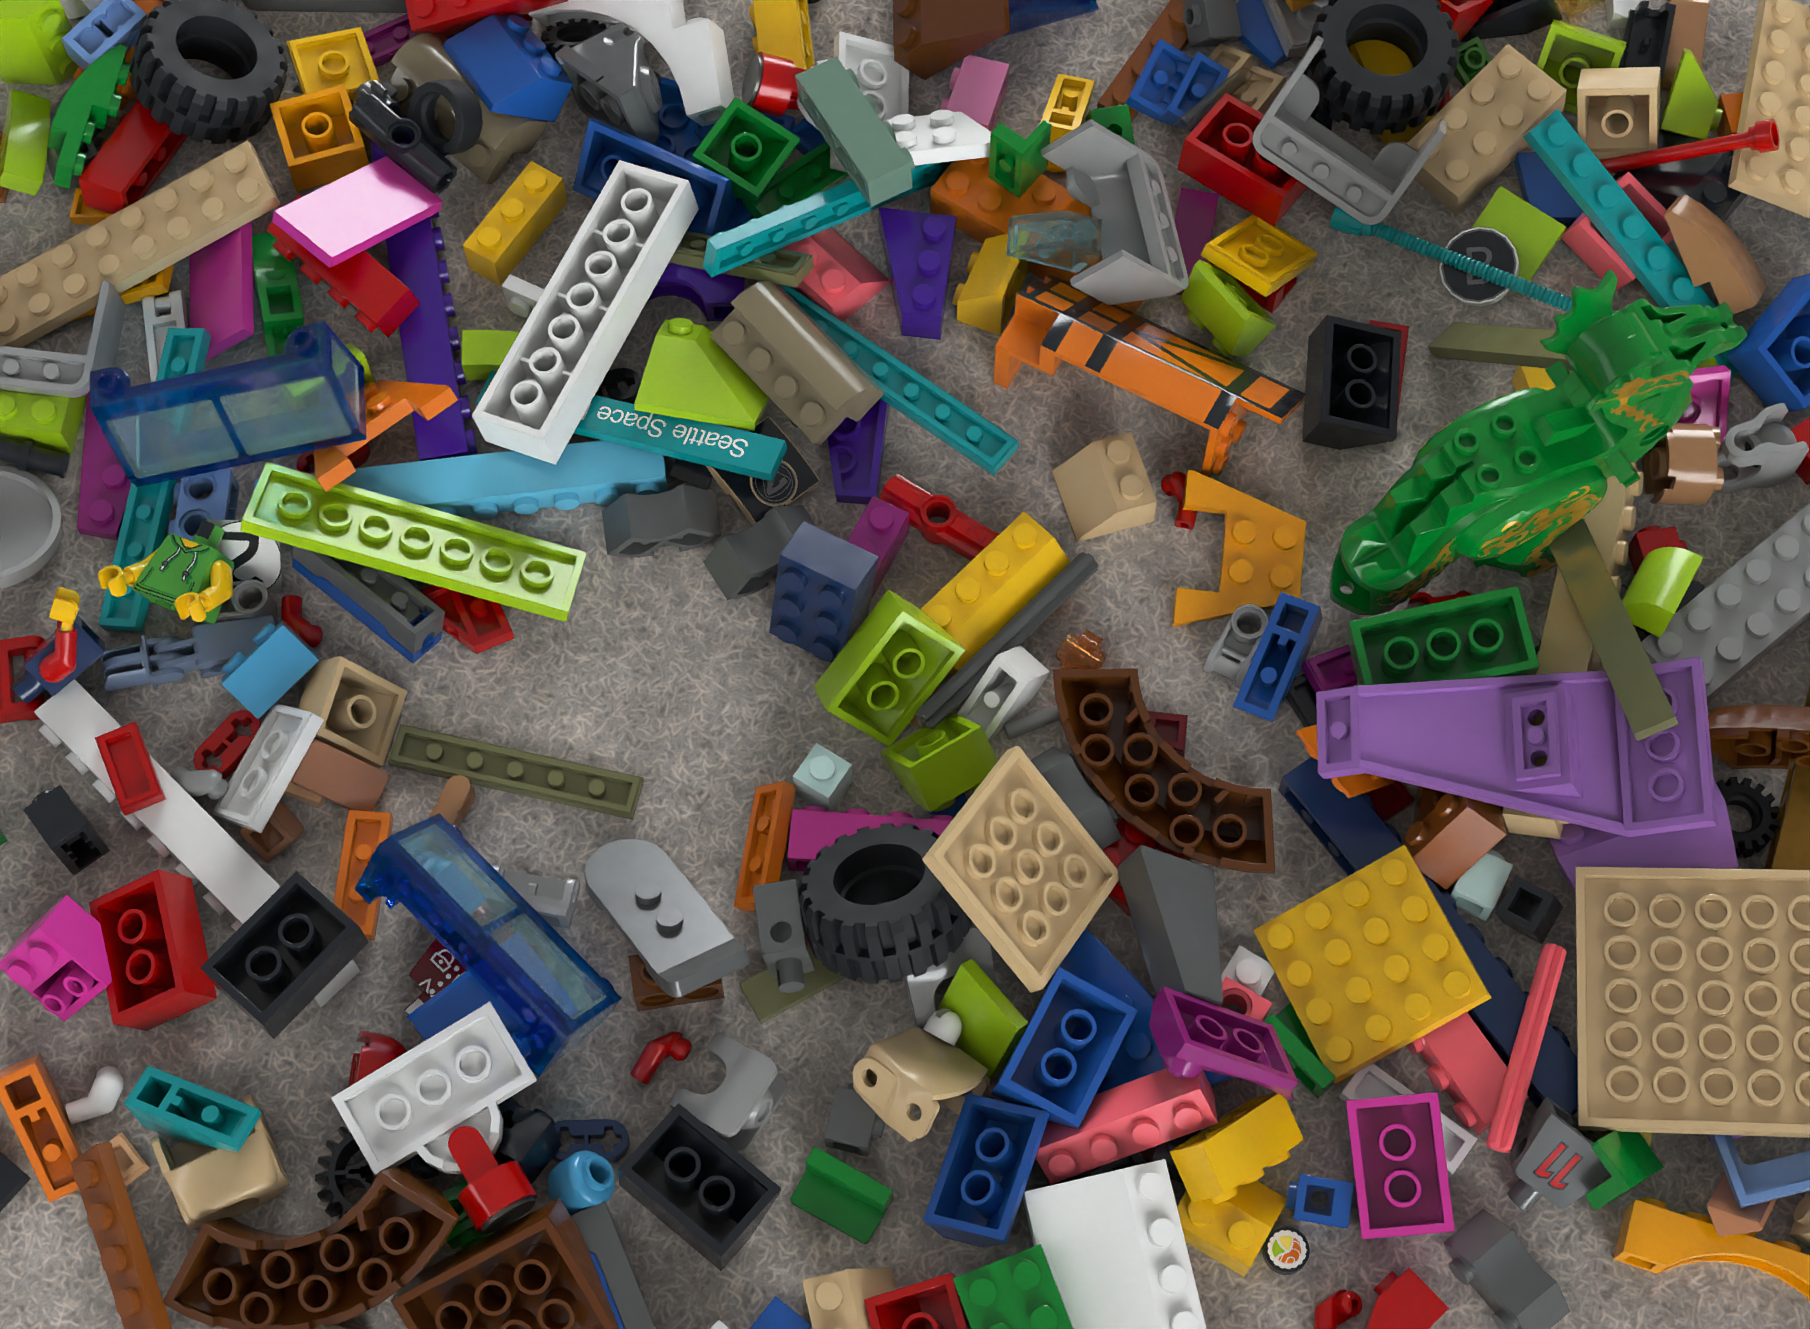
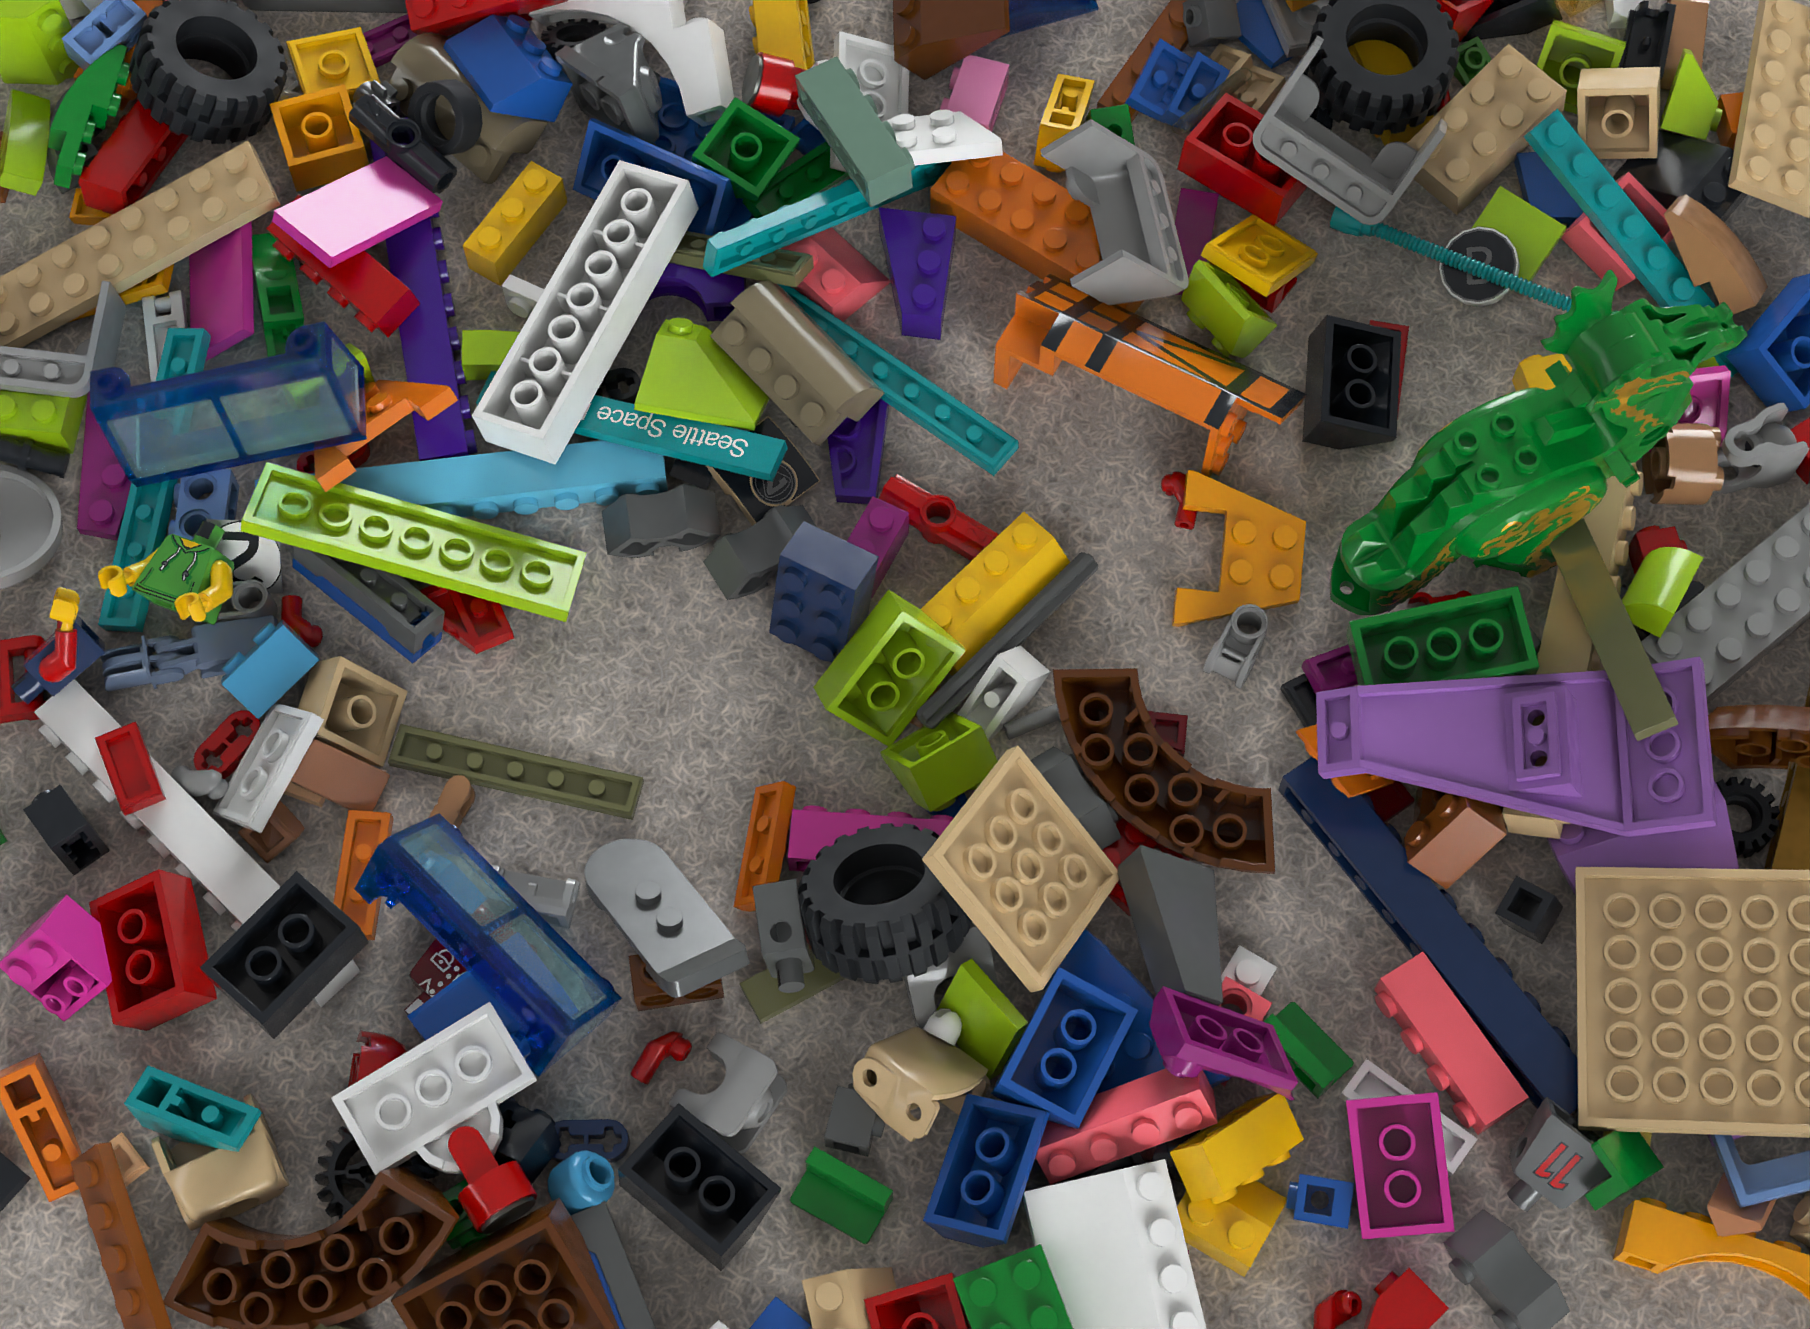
white arm [66,1066,124,1125] -> none
light aqua brick [793,743,853,812] -> none
yellow slope [952,230,1031,335] -> none
green panel [988,120,1052,198] -> none
clear light blue slope [1006,210,1102,273] -> none
tan slope [1052,432,1157,542] -> none
clear orange gear [1055,629,1107,669] -> none
blue slope [1233,592,1323,723] -> none
yellow plate [1253,844,1492,1084] -> none
tile [1263,1227,1310,1275] -> none
olive tile [1428,322,1572,371] -> none
light aqua brick [1450,849,1513,921] -> none
coral axle [1486,943,1567,1153] -> none
red piece [1599,119,1780,174] -> none

